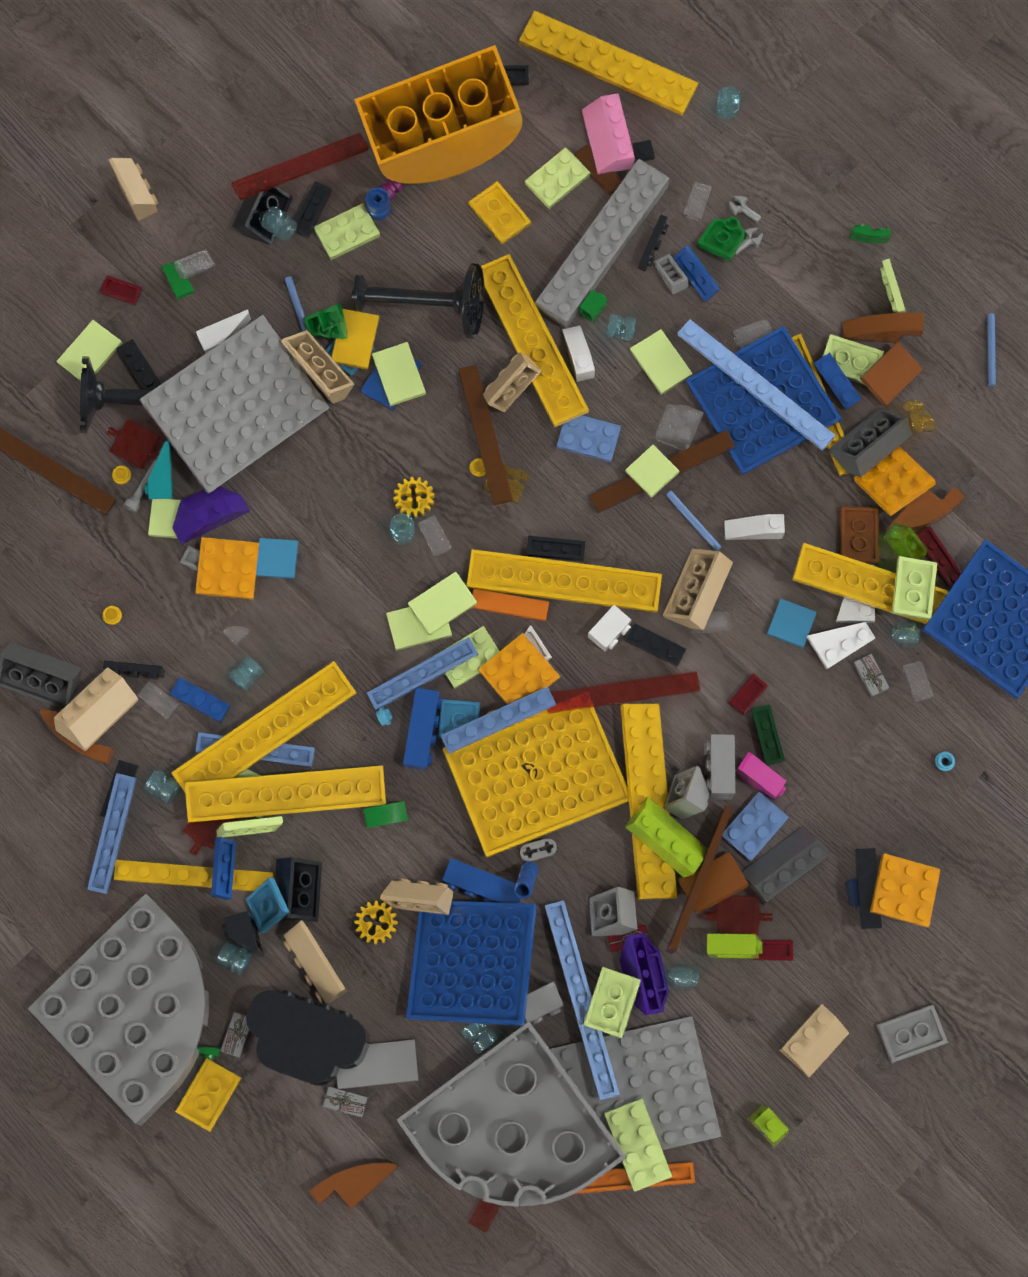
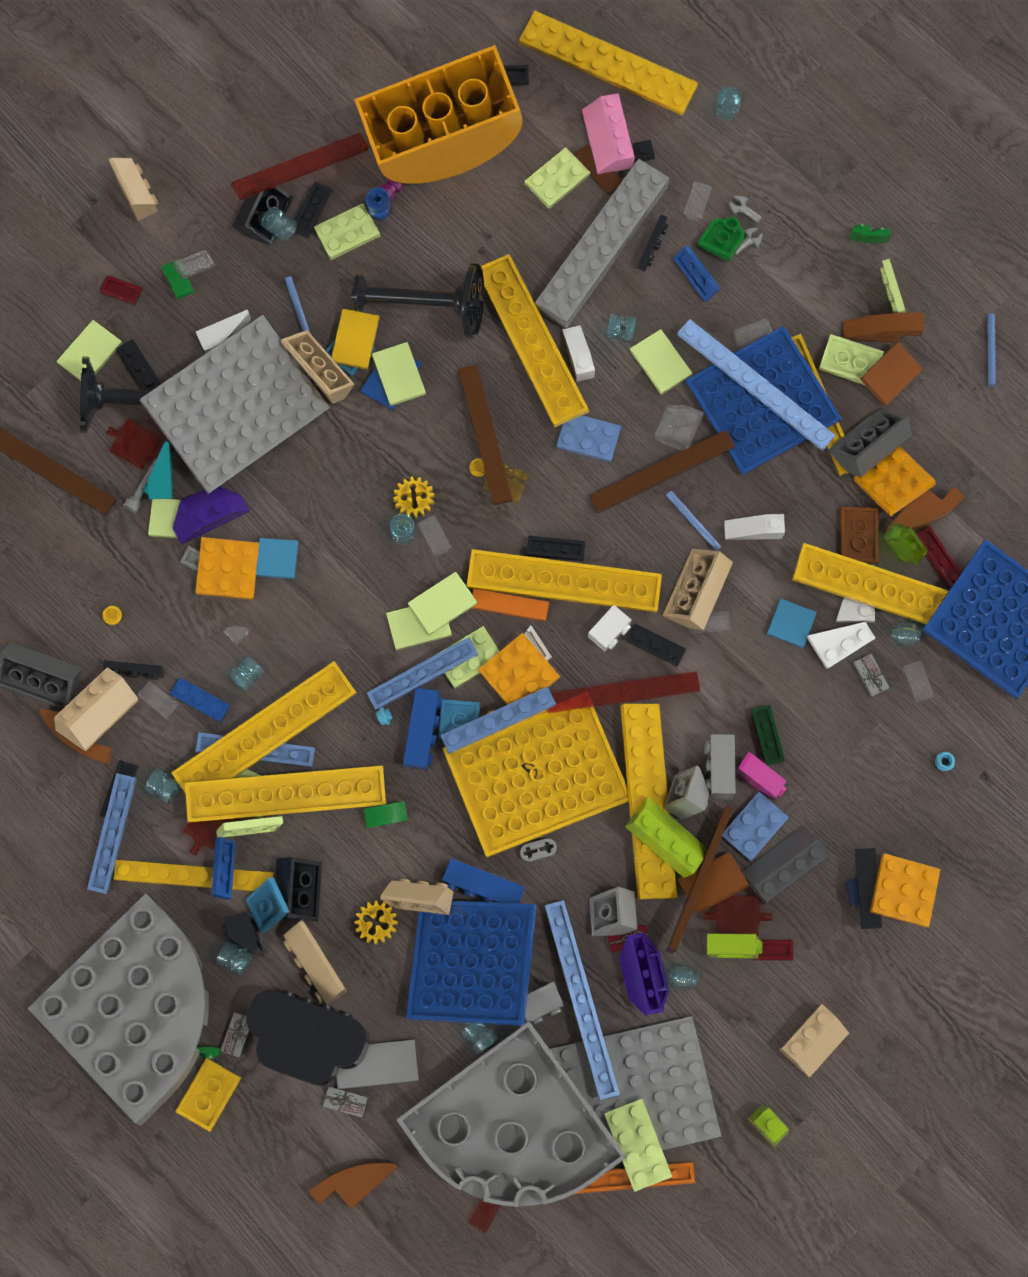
yellow plate [112,465,131,484] -> none
green slope [303,304,347,339] -> none
yellow tile [468,181,531,245] -> none
tan slope [483,352,542,413] -> none
blue piece [514,862,539,898] -> none
green brick [579,289,608,323] -> none
yellowish green tile [583,967,641,1038] -> none
yellowish green tile [625,445,679,498] -> none
light grey slope [653,254,689,295] -> none
dark red tile [728,673,768,715] -> none
blue plate [814,352,861,410] -> none
light grey tile [876,1005,948,1063] -> none
yellowish green plate [891,556,937,620] -> none
clear yellow plate [903,401,937,432] -> none

